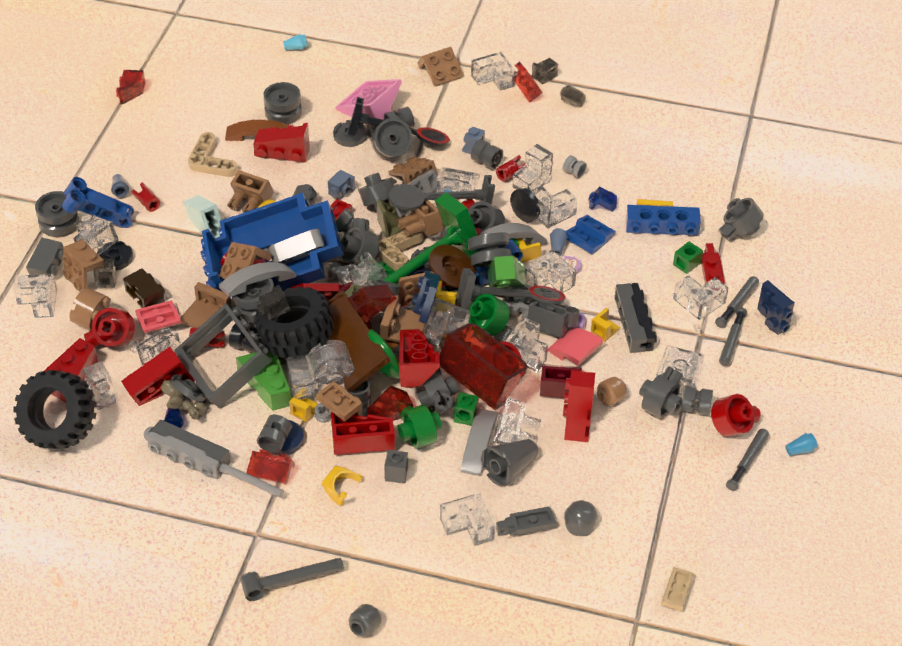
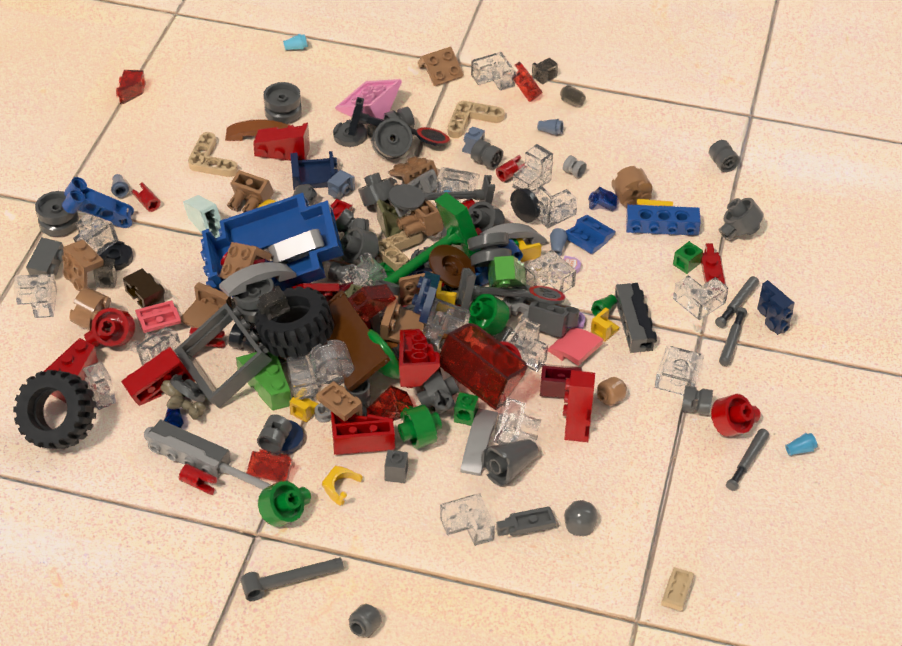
dark grey piece [639,366,684,419] -> none
none -> red hinge [179,464,218,495]
none -> green piece [258,481,311,527]
none -> dark blue panel [290,151,338,190]
none -> tan beam [447,101,504,139]
none -> sand blue cone [537,118,564,135]
none -> green cone [591,294,617,316]
none -> medium nougat brick [611,166,653,208]
none -> dark grey wheel [708,140,740,172]

